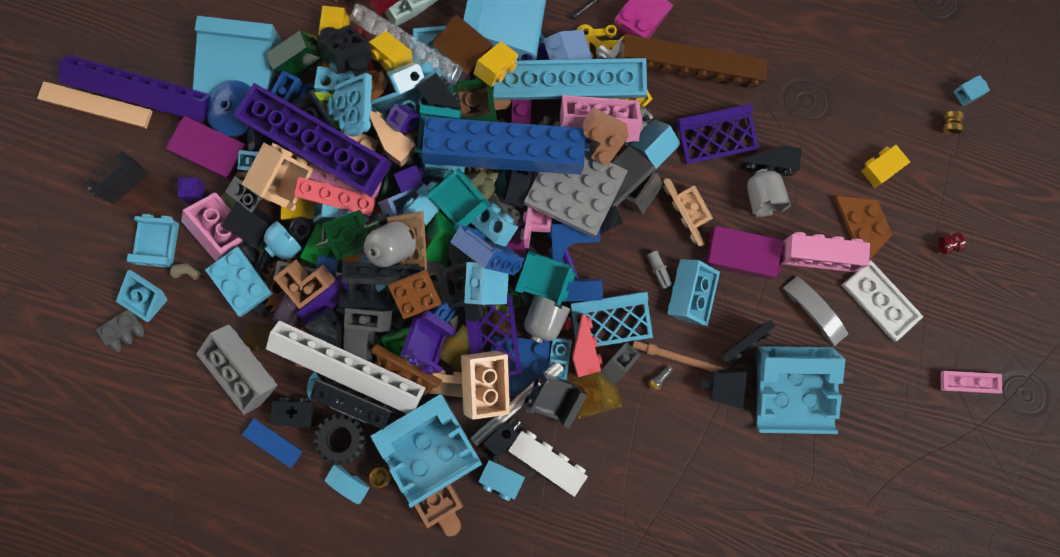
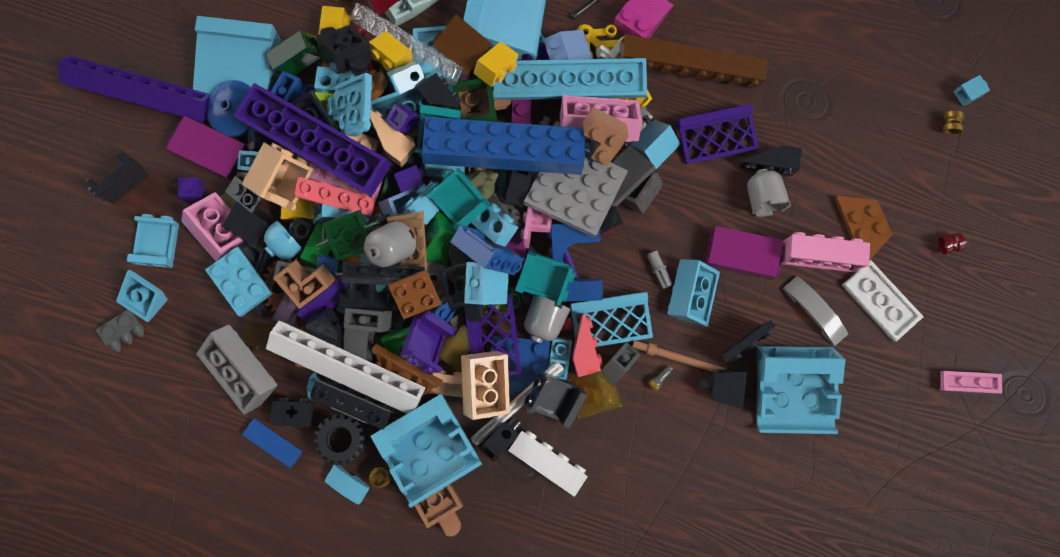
light nougat tile [37,81,152,129] -> none
dark tan arm [170,263,201,280] -> none
medium azure brick [479,459,525,501] -> none
light nougat bracket [663,178,713,246] -> none
yellow brick [861,145,910,188] -> none

